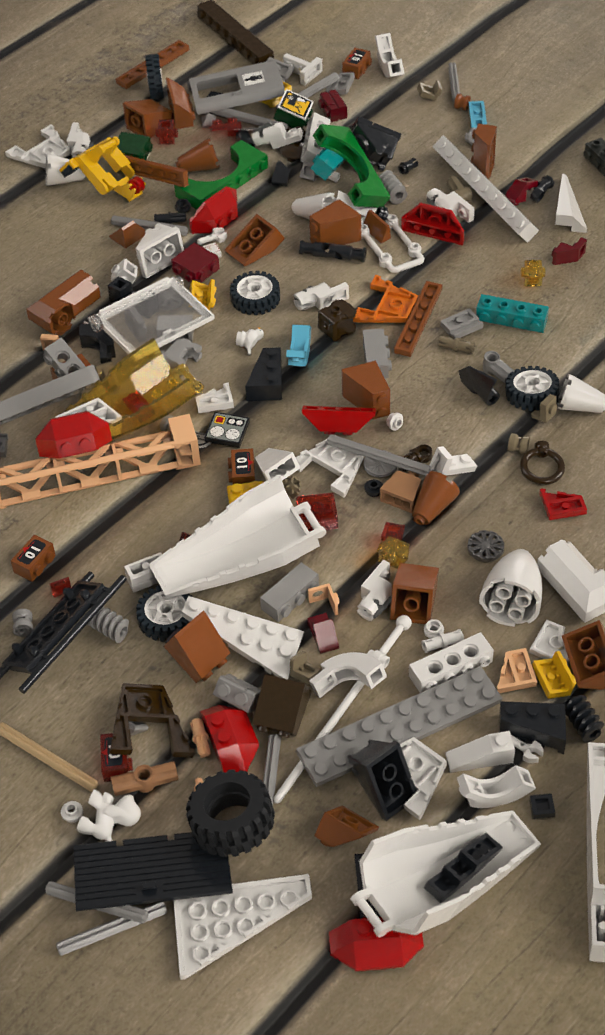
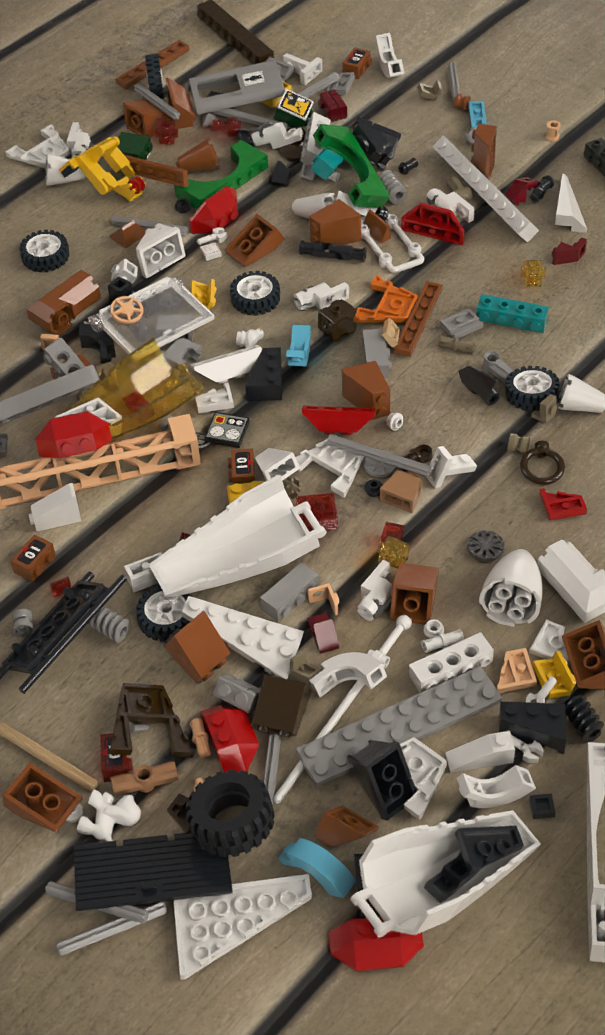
black axle [154,212,187,224] -> none
dark red brick [171,243,220,283] -> none
dark orange cone [412,471,460,525] -> none
none -> dark orange slope [2,762,83,833]
none -> black wheel [19,230,70,272]
none -> white slope [28,483,81,532]
none -> light nougat wheel [110,296,143,324]
none -> light grey axle [134,84,180,120]
none -> dark brown piece [167,793,190,833]
none -> white wedge [190,345,262,384]
none -> medium azure arch [278,838,356,898]
none -> tan tile [382,318,400,348]
none -> black wing [455,825,524,873]
none -> white bar [526,677,557,703]
none -> light nougat bush [546,120,561,142]

